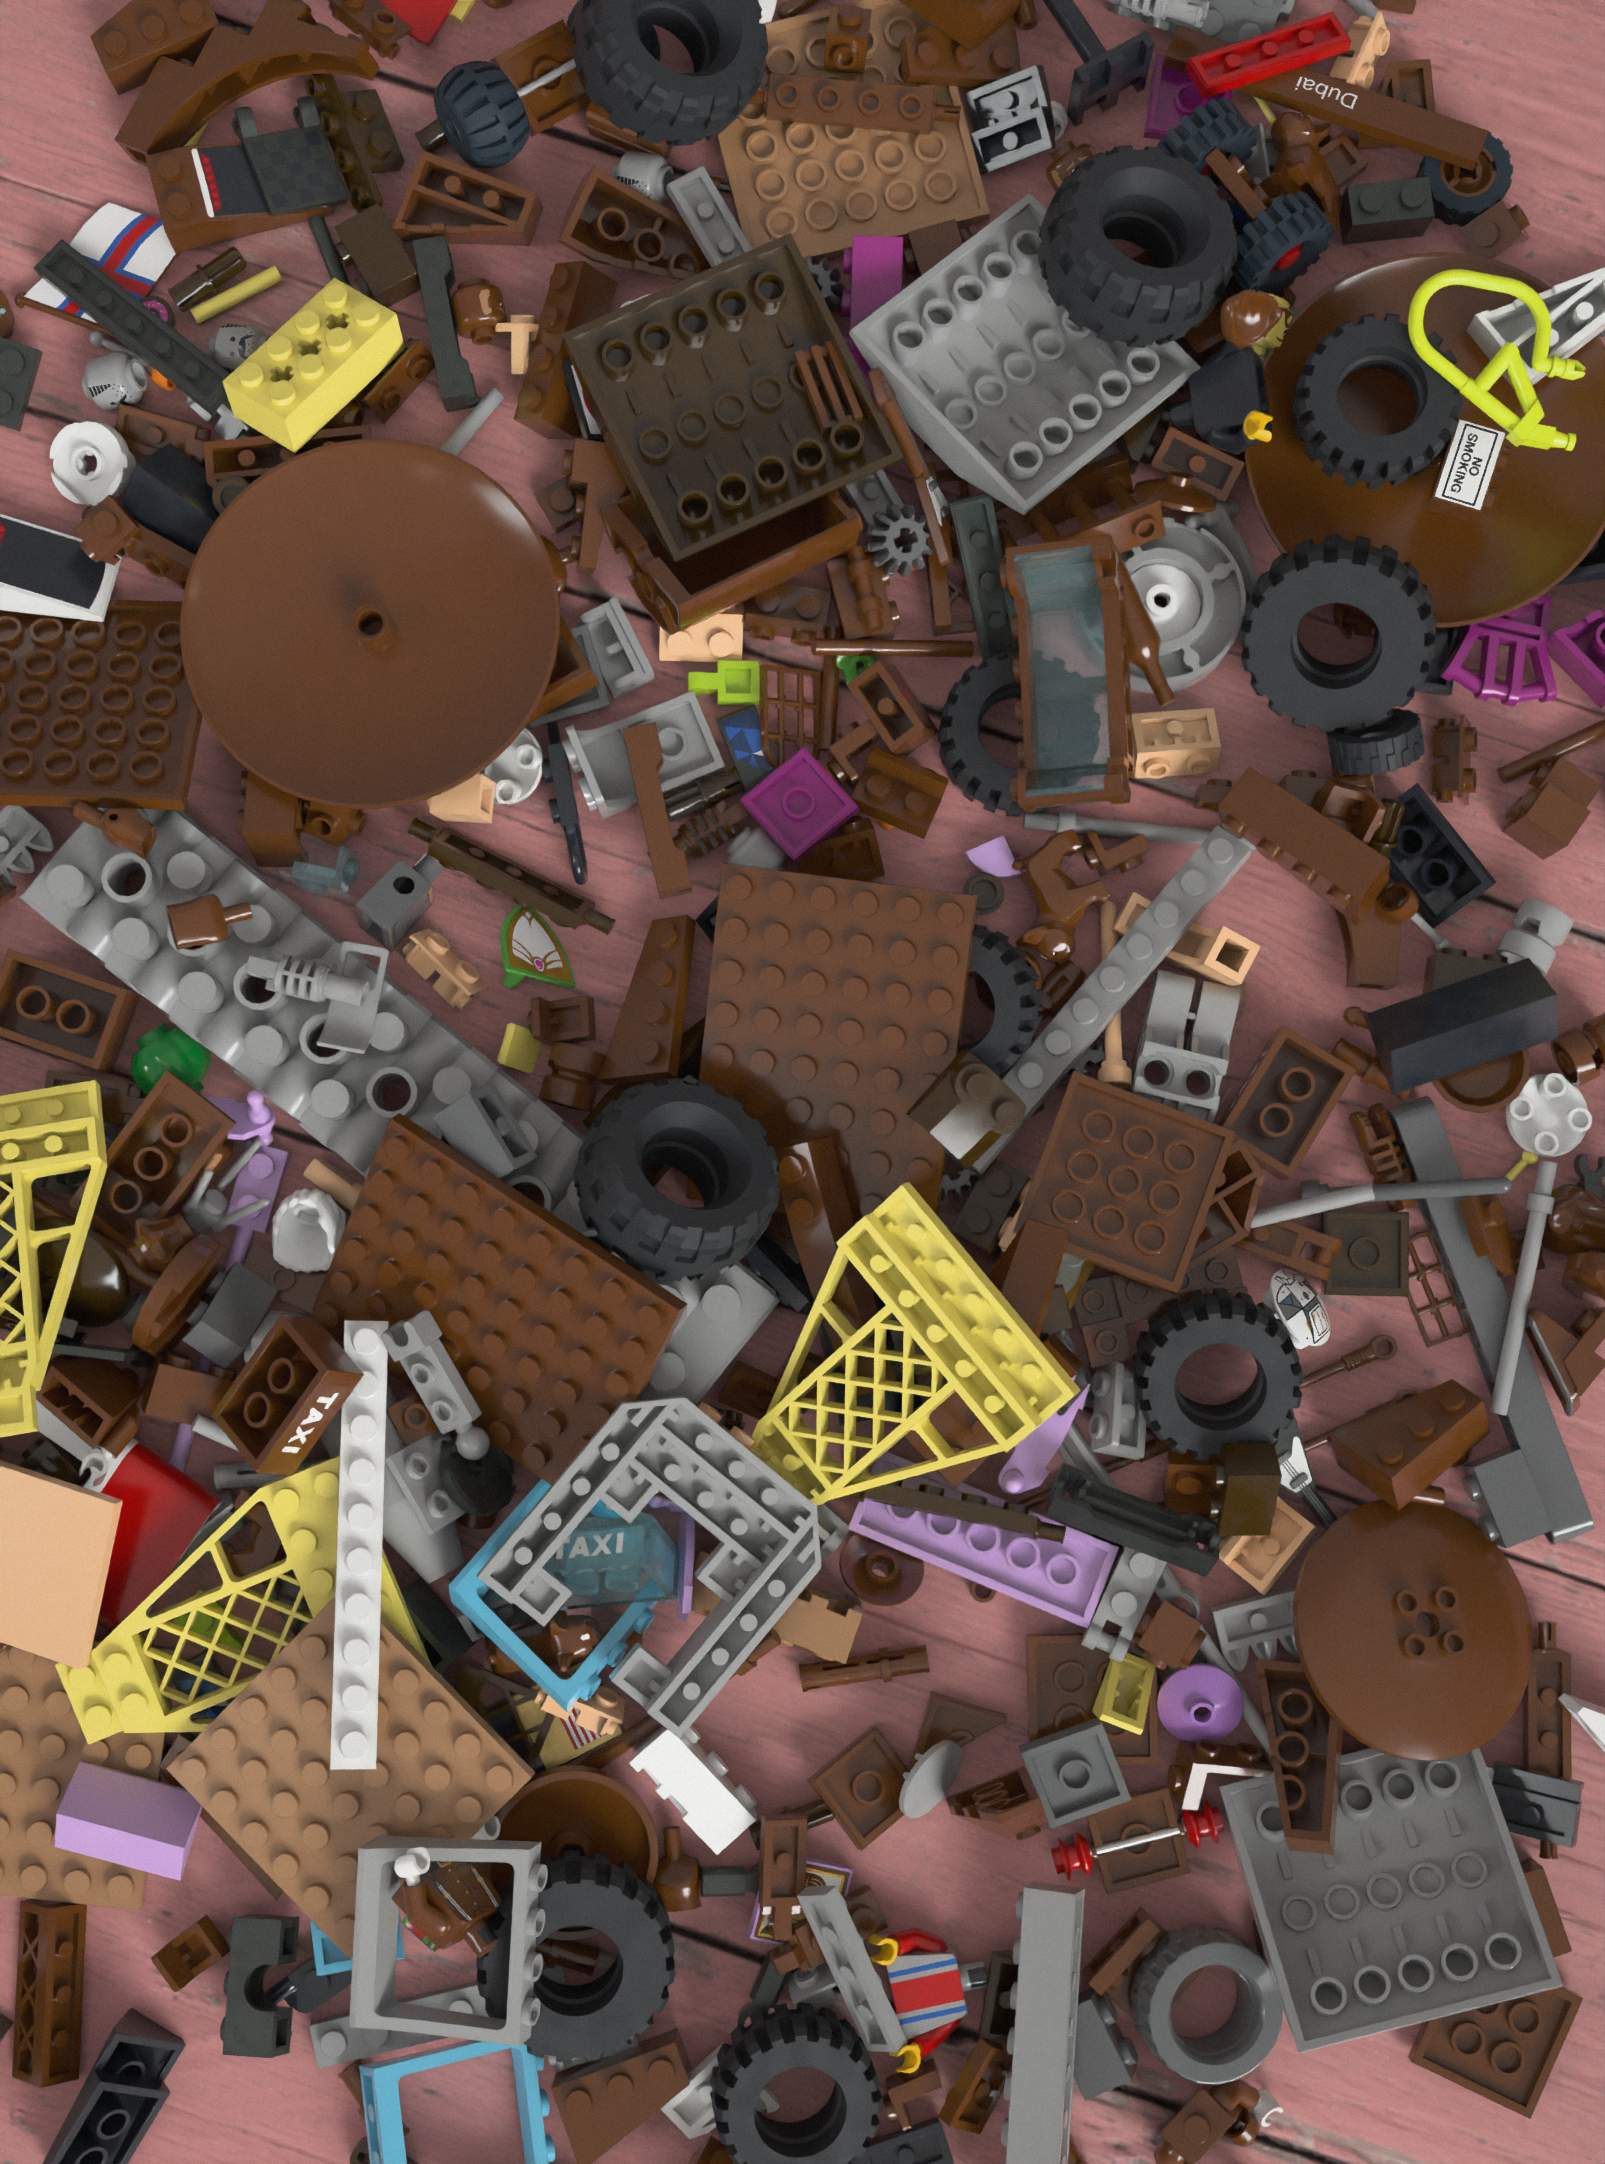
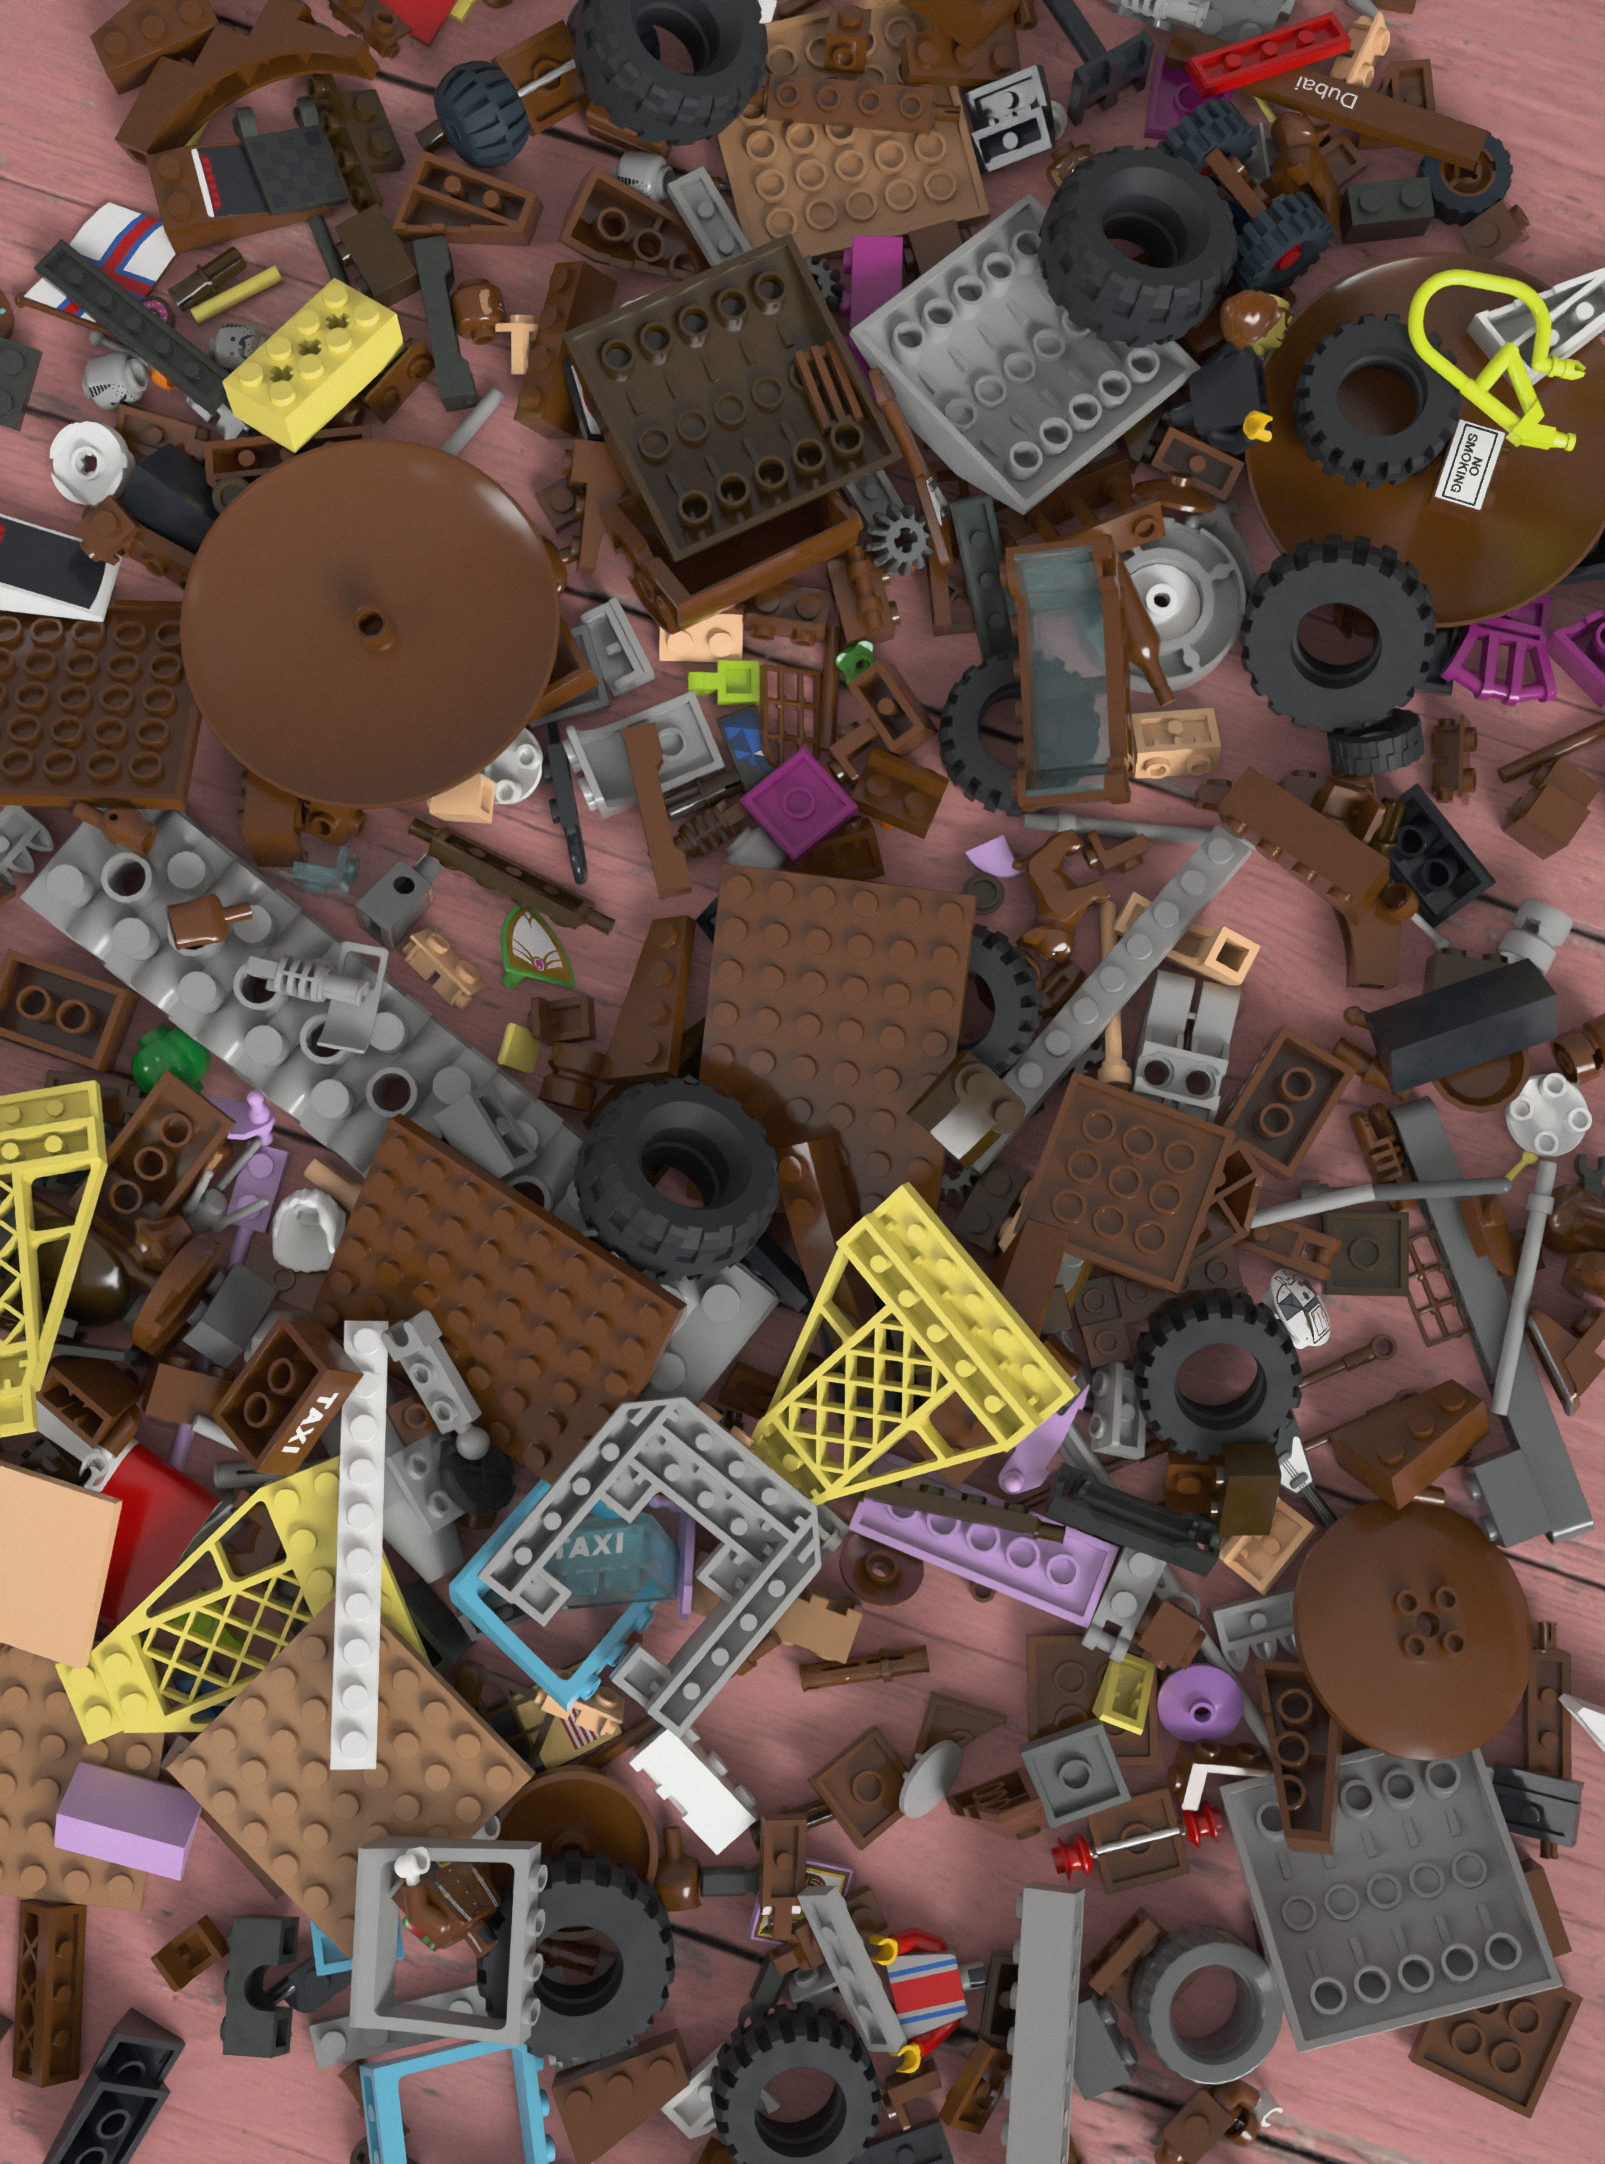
reddish brown animal [485,1608,602,1674] -> none
reddish brown bar [811,638,974,657] -> none

